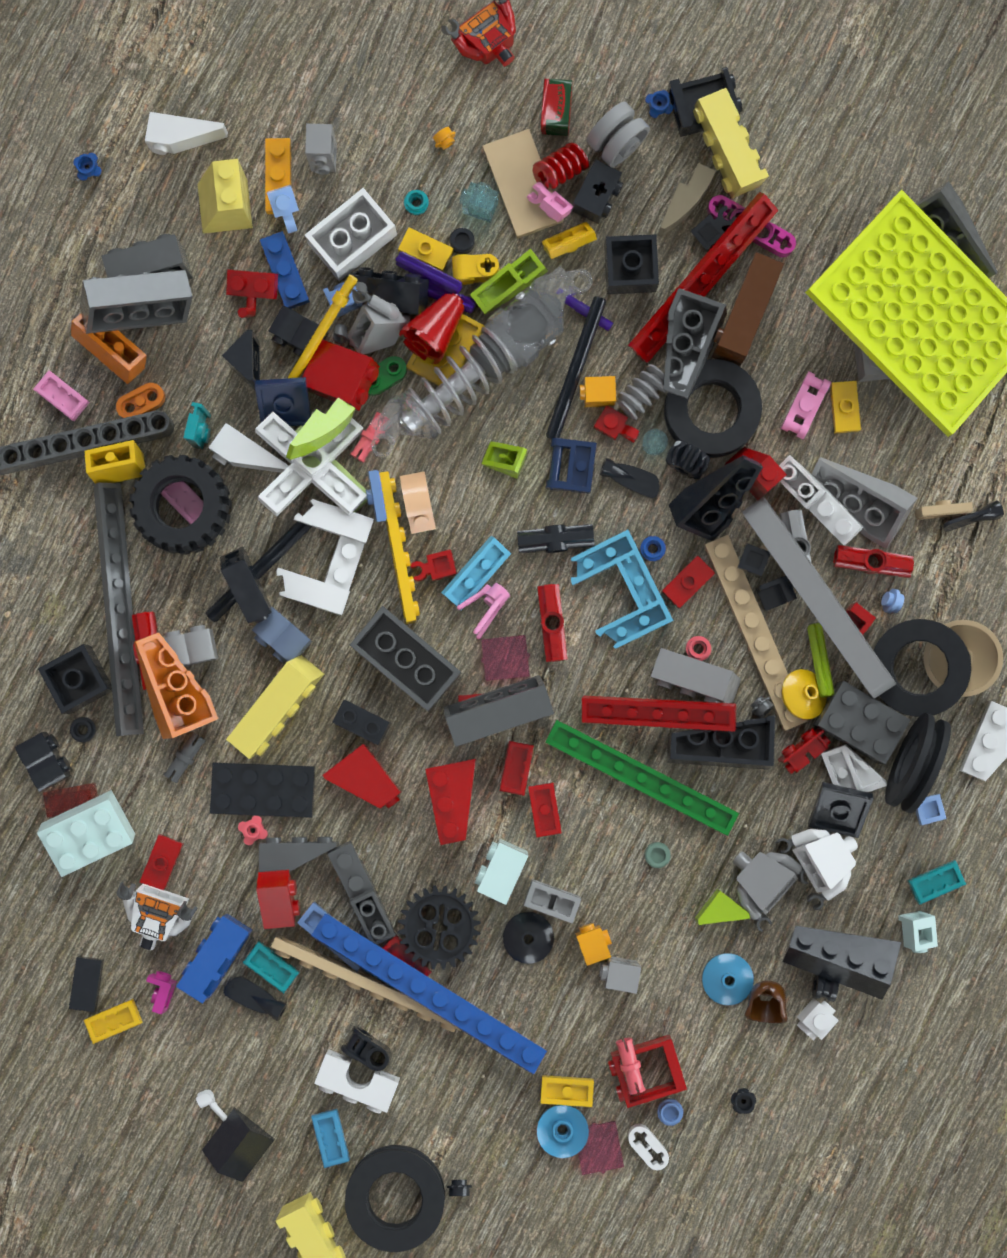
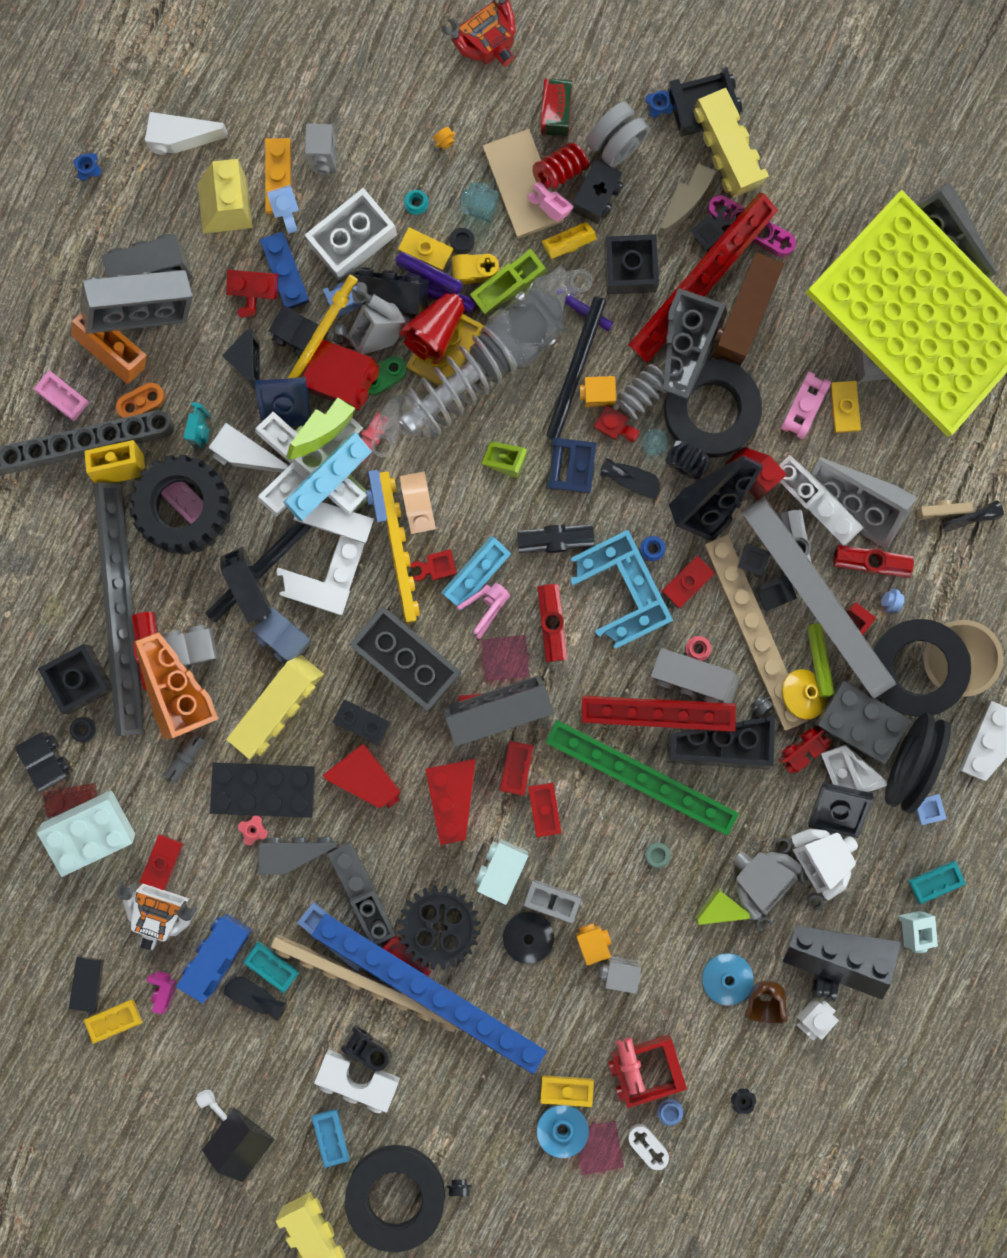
red brick [256,870,300,929] -> none
none -> medium azure plate [283,433,372,521]

